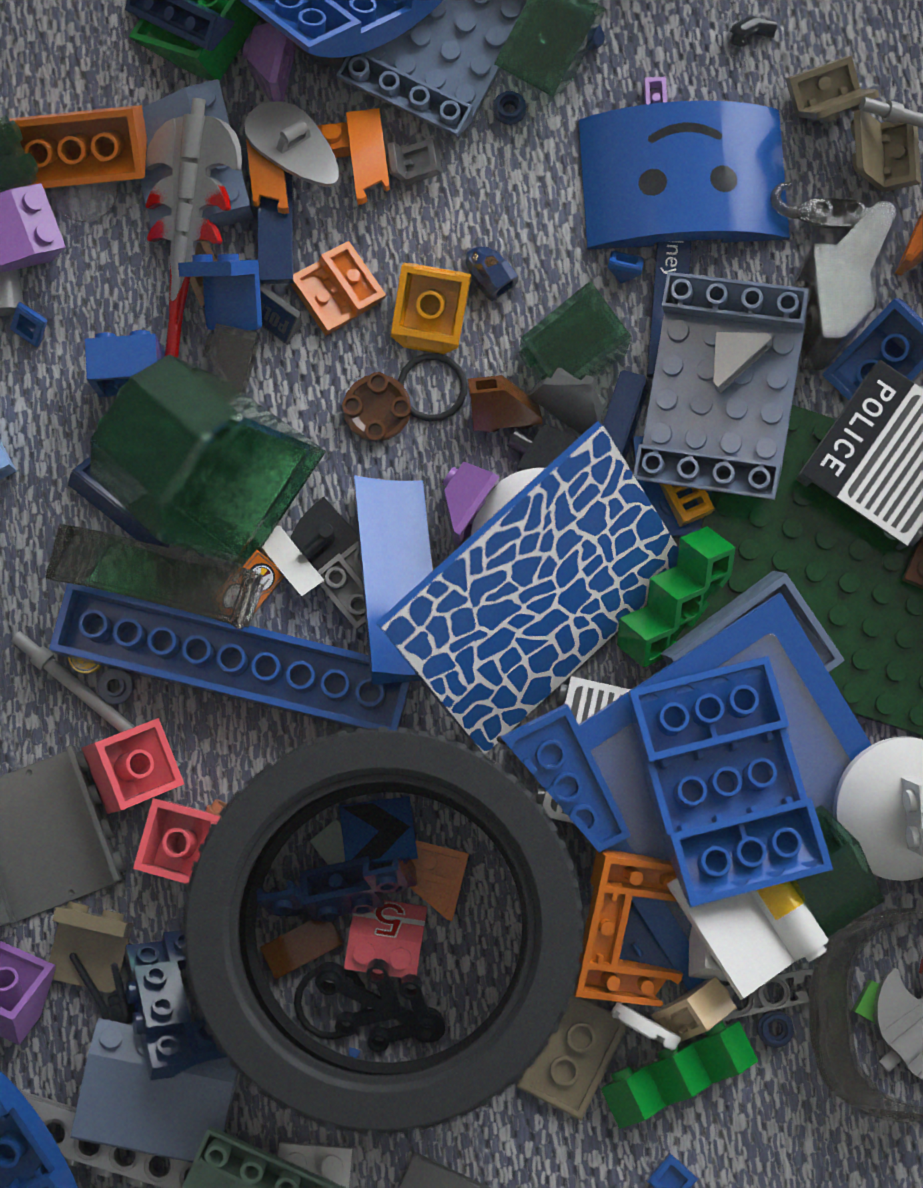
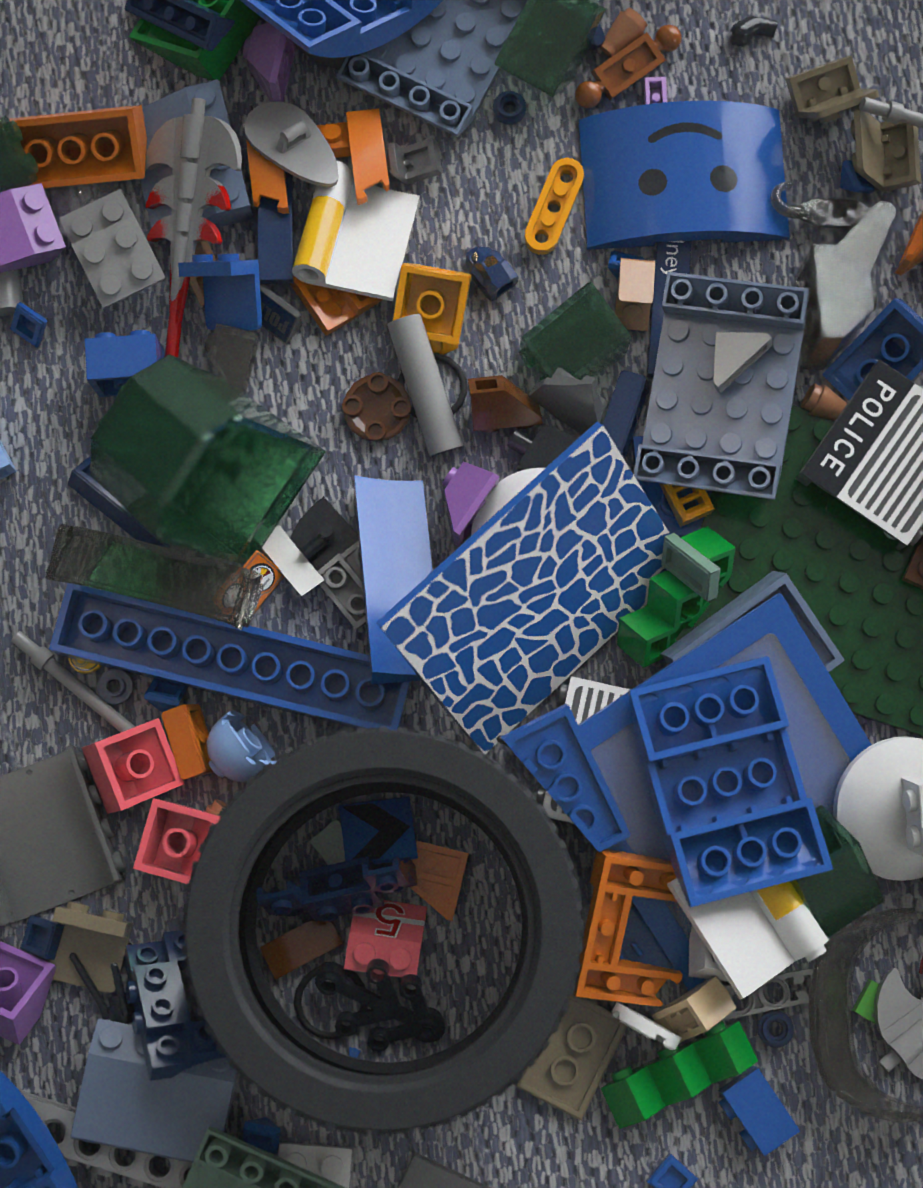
none -> dark blue tile [20,915,65,960]
none -> light grey bracket [59,189,166,309]
none -> blue slope [144,679,188,713]
none -> orange slope [161,704,214,779]
none -> light blue cylinder [207,710,277,783]
none -> blue slope [242,1117,281,1154]
none -> white door [292,161,420,301]
none -> light grey brick [387,314,463,457]
none -> light orange plate [524,158,584,255]
none -> dark orange plate [575,24,682,108]
none -> nougat cone [599,7,648,58]
none -> slope [613,258,655,331]
none -> sand green tile [661,533,721,602]
none -> blue brick [718,1066,800,1156]
none -> nougat cone [801,383,847,421]
none -> blue slope [840,160,875,194]

